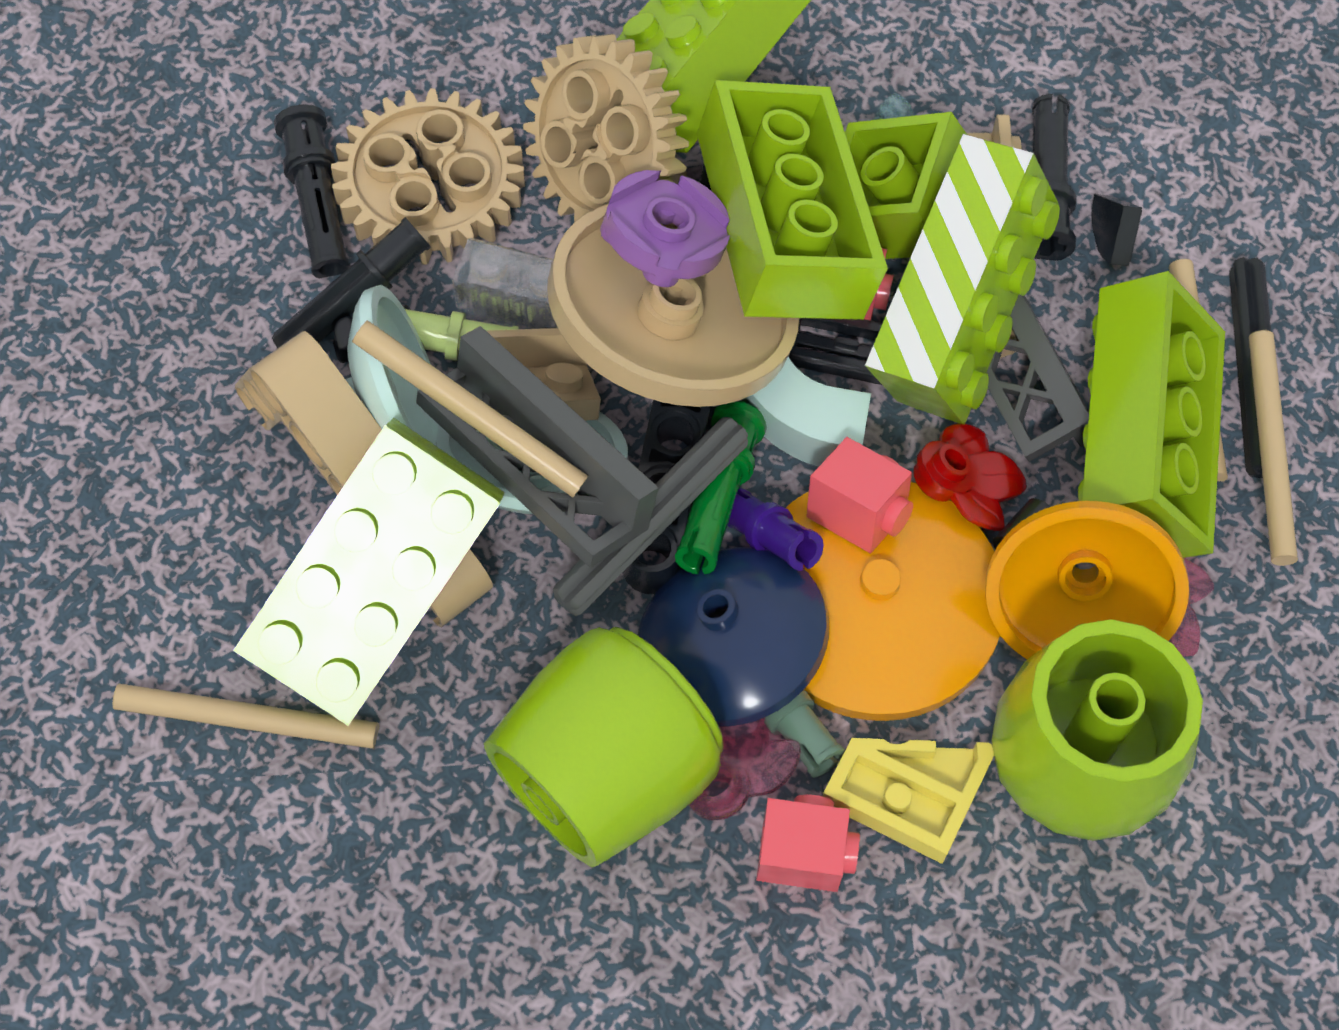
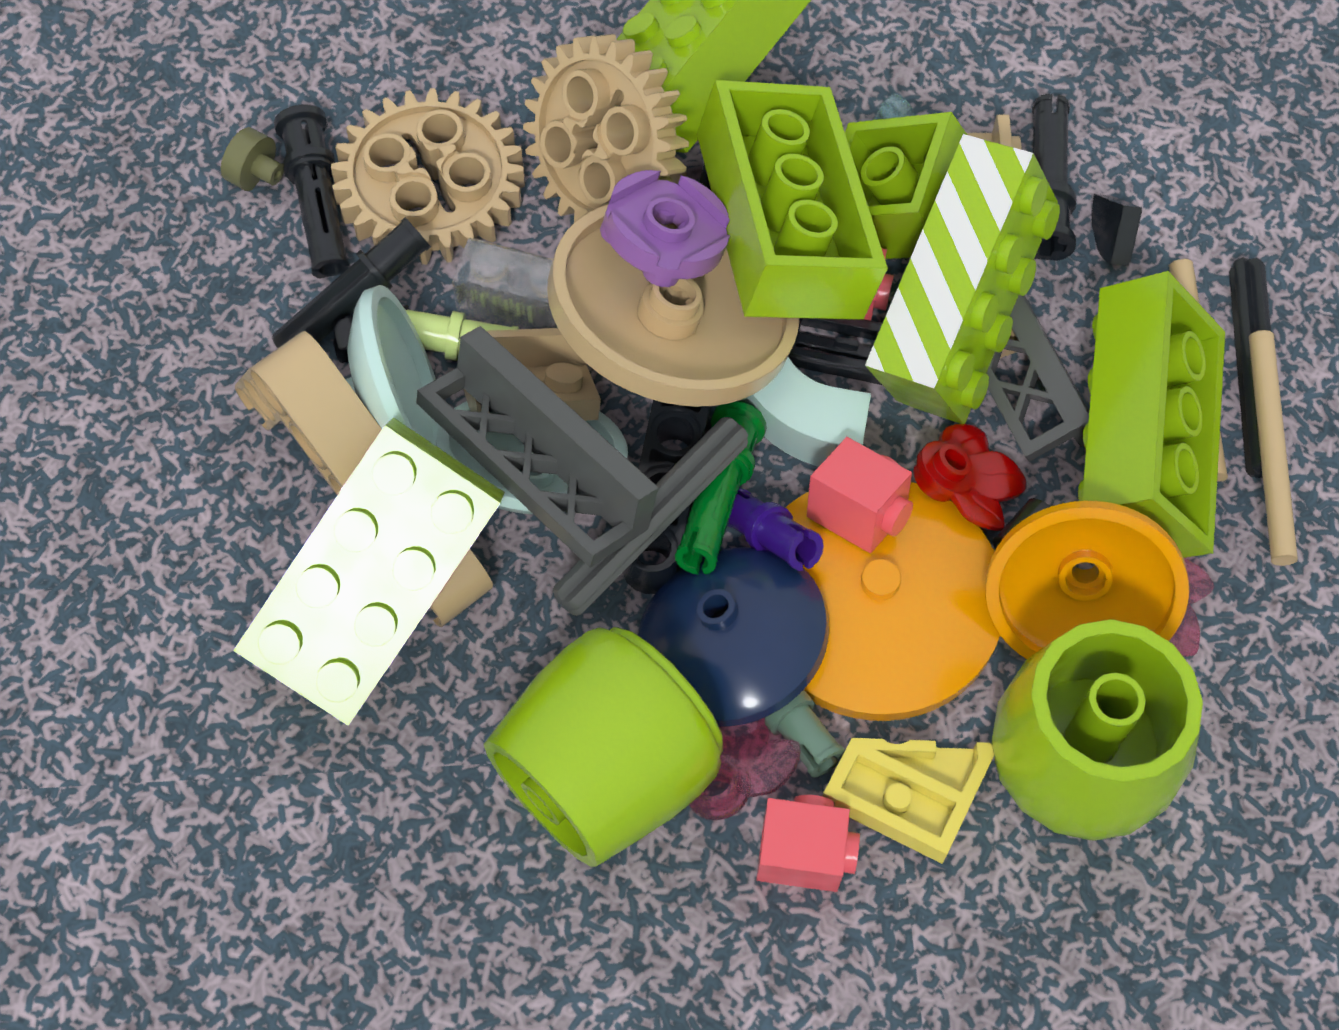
tan bar [113,683,379,749] -> none
tan bar [352,320,588,497] -> none
none -> olive tile [221,127,284,191]

